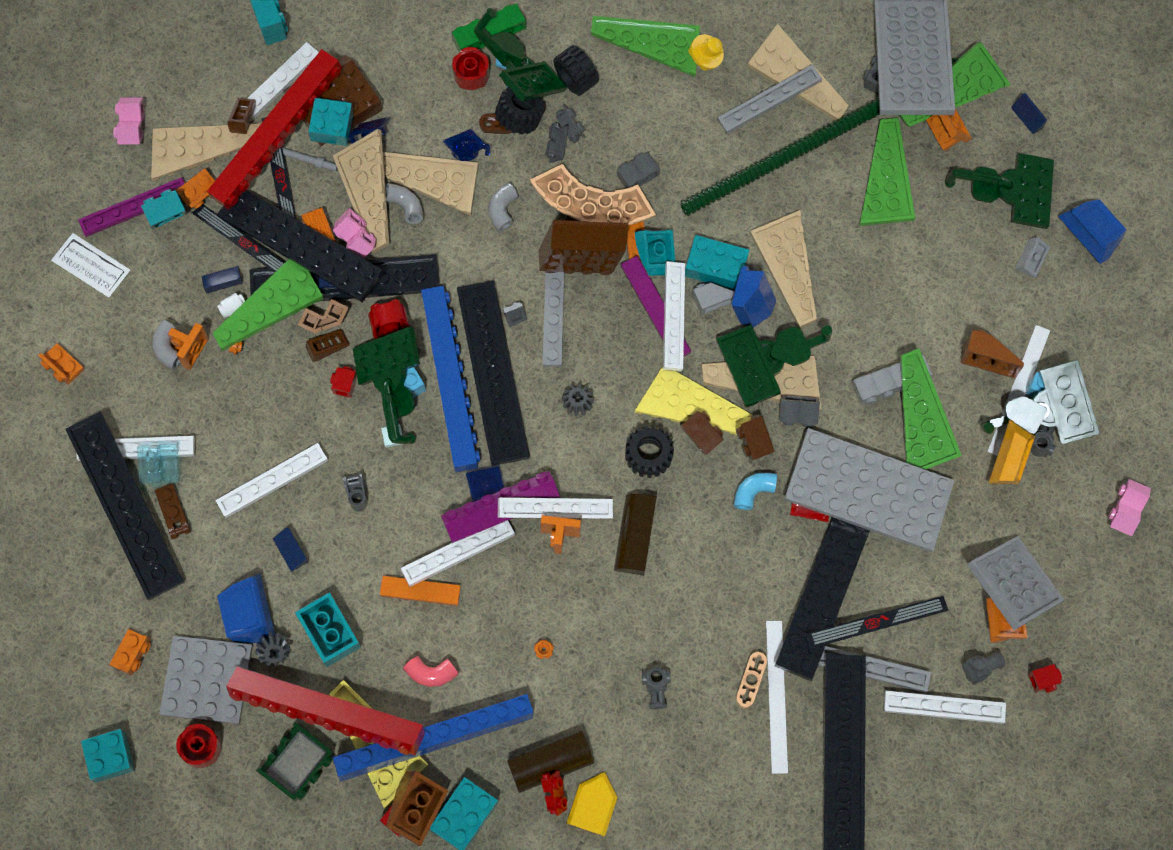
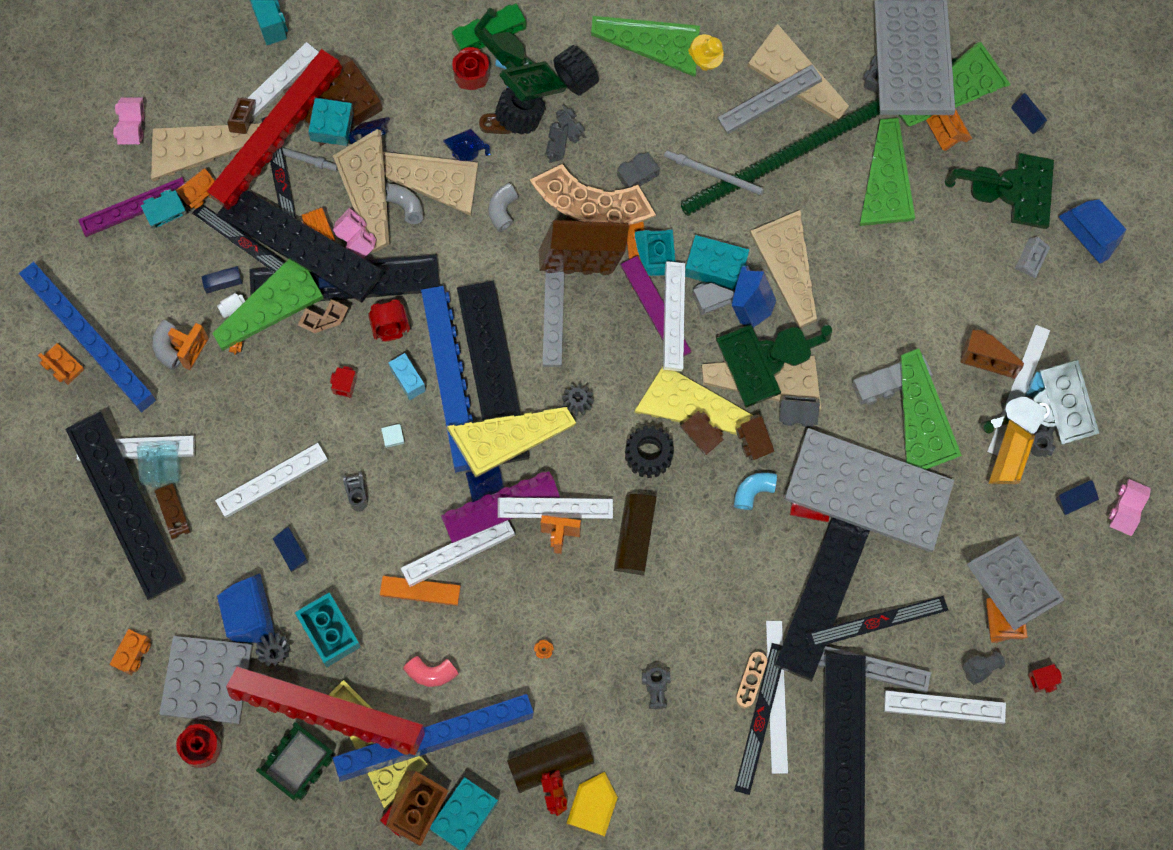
white sticker [51,233,130,297] -> none
teal brick [81,729,135,783] -> none
reddish brown slope [306,329,349,362] -> none
dark green plate [352,327,420,444] -> none
dark grey tile [503,302,527,327] -> none
none -> blue brick [19,261,156,413]
none -> light yellow wing [447,407,576,477]
none -> light grey bar [664,150,764,196]
none -> black sticker [734,643,782,795]
none -> dark blue slope [1056,480,1099,515]

